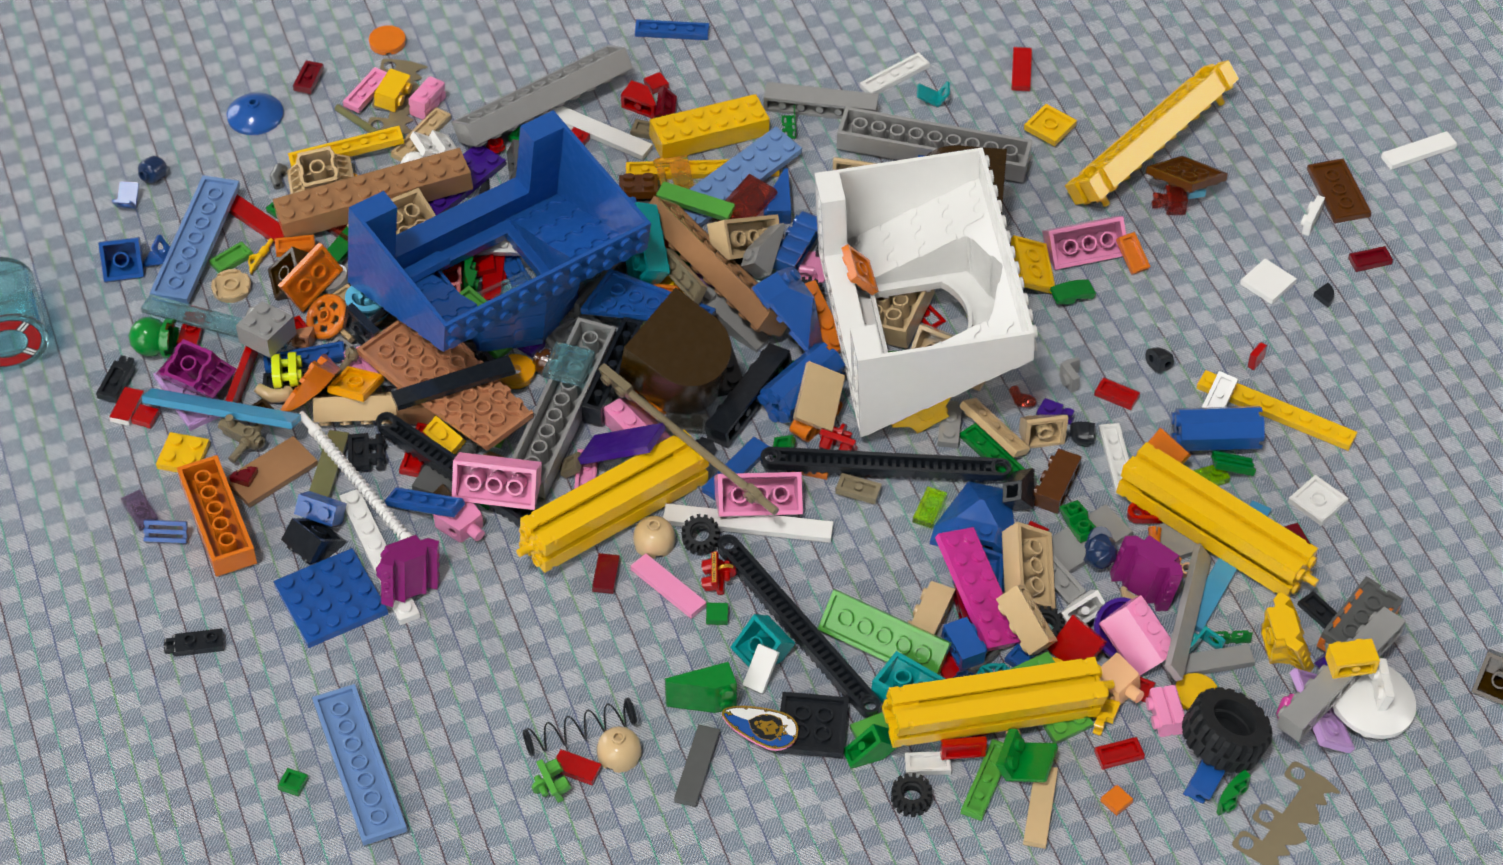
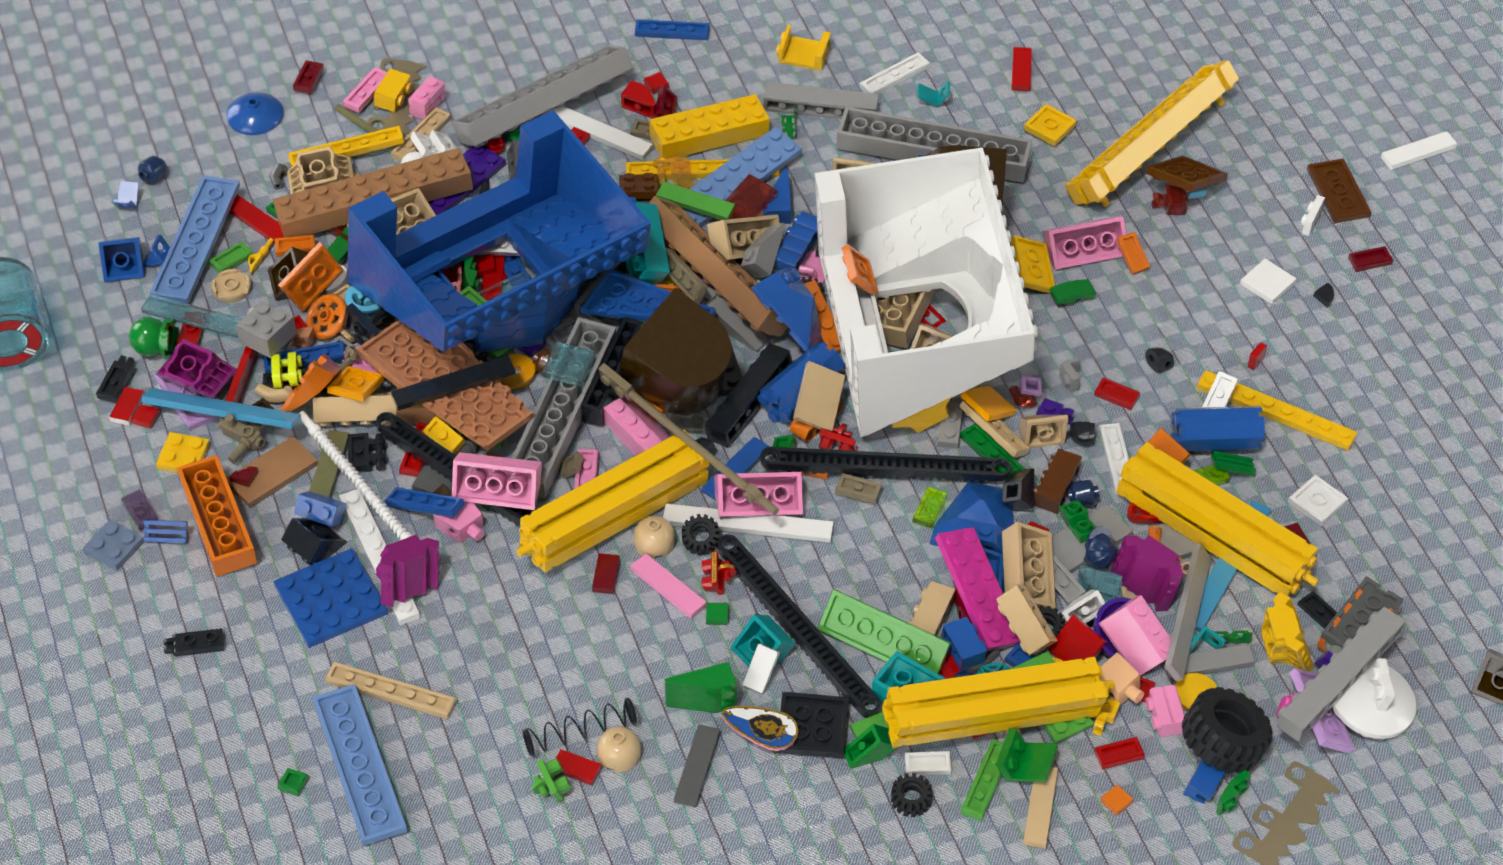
orange tile [369,25,406,55] -> none
dark purple tile [578,423,666,465] -> none
red tile [940,736,987,760] -> none
yellow brick [1325,638,1380,679] -> none
none -> sand blue plate [83,519,144,571]
none -> tan tile [325,662,456,719]
none -> yellow panel [776,25,831,71]
none -> light orange tile [961,385,1017,422]
none -> lavender slope [1019,376,1042,396]
none -> dark blue head [1068,480,1100,507]
none -> clear light blue slope [1077,566,1122,602]

